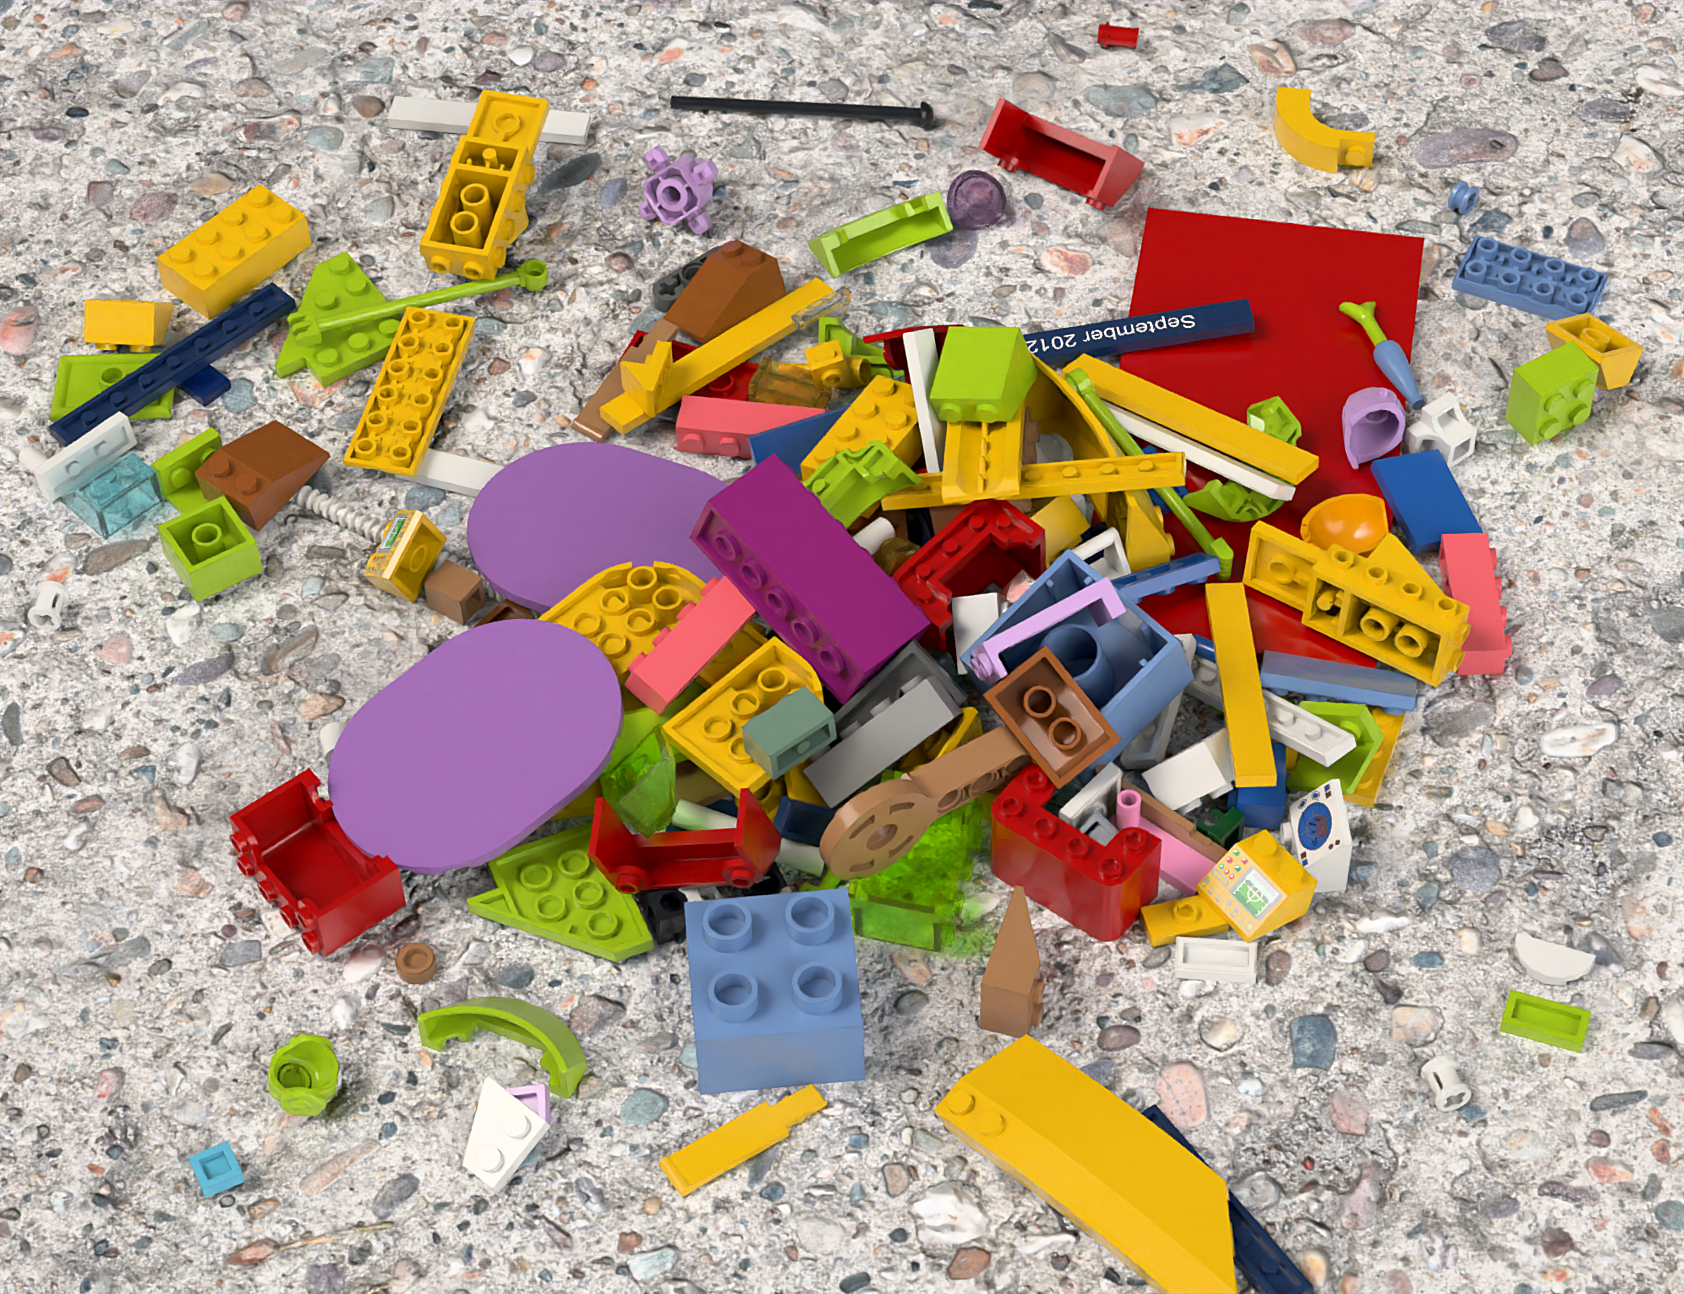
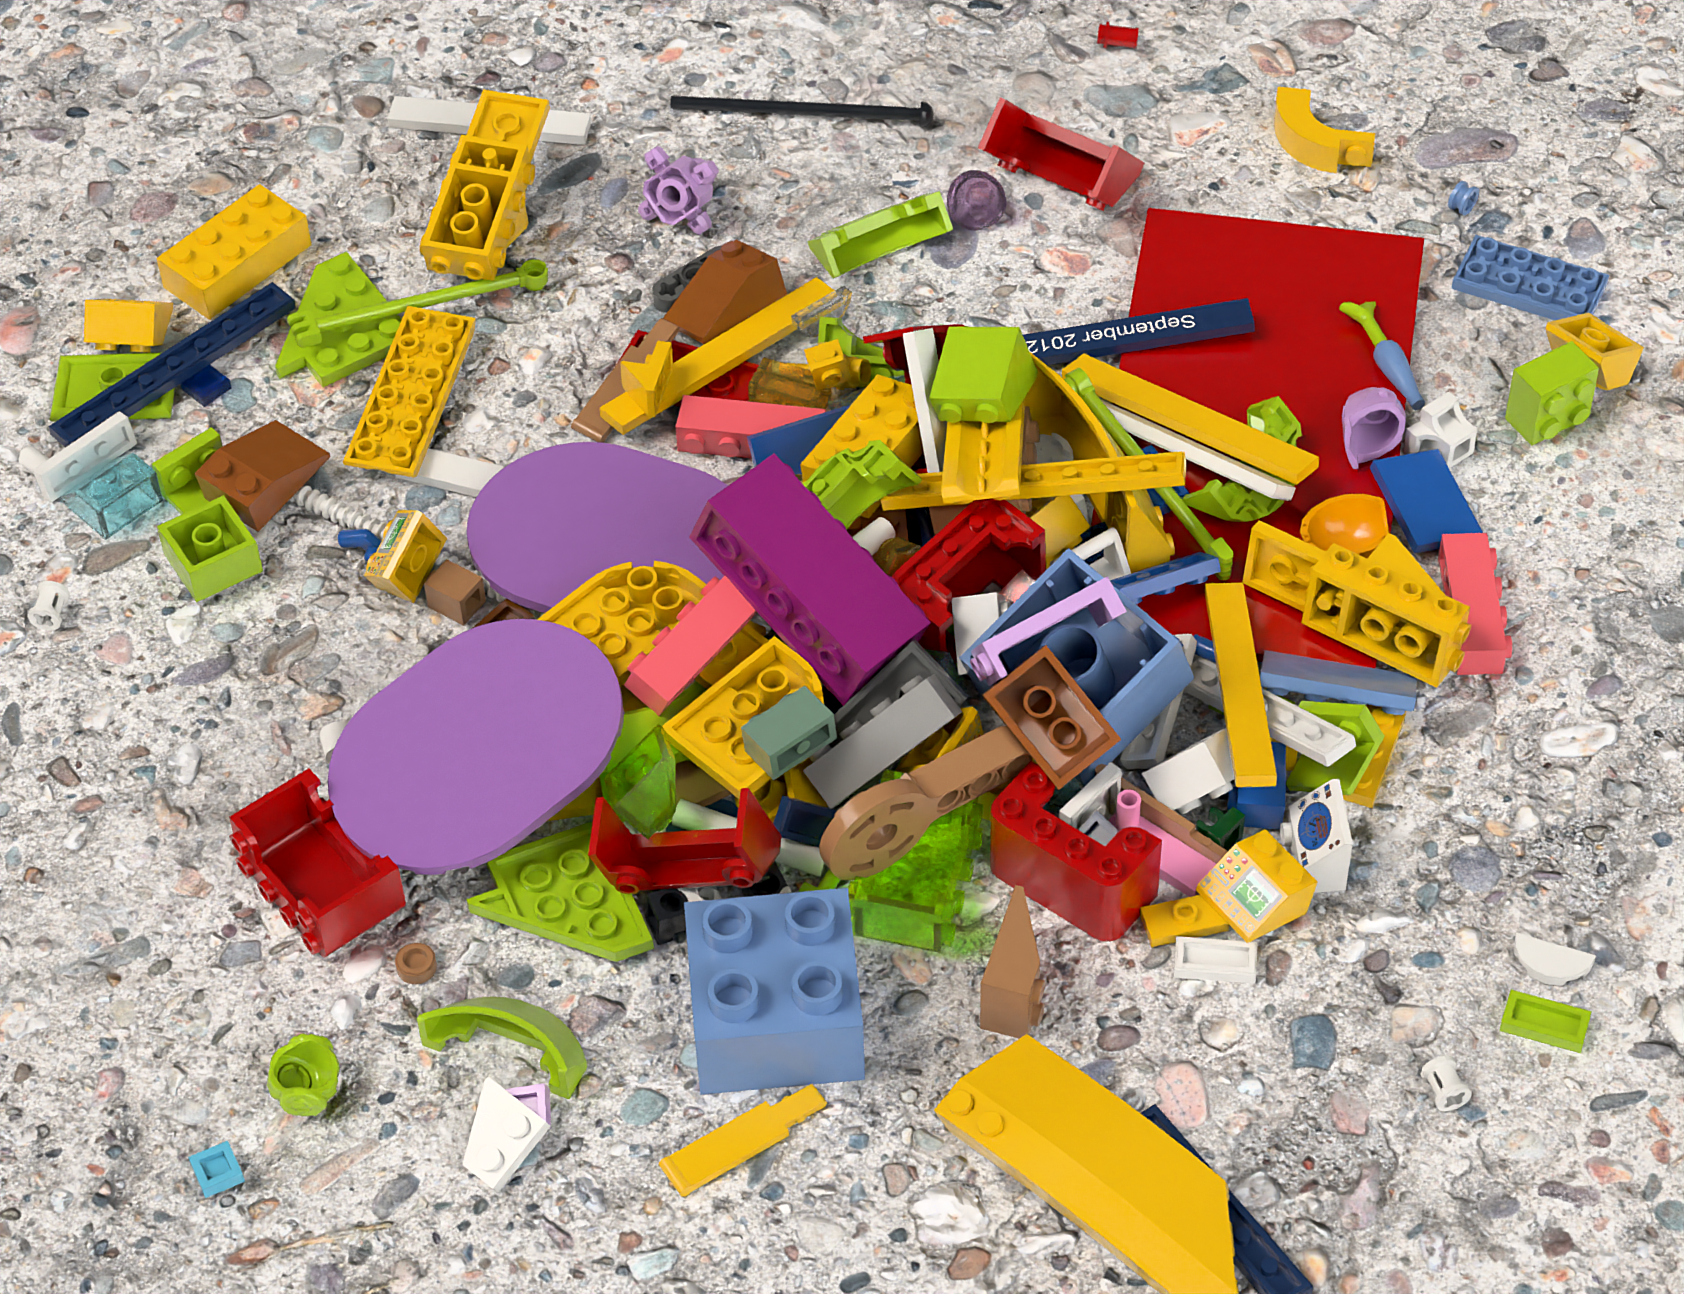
none -> blue arm [338,529,382,561]

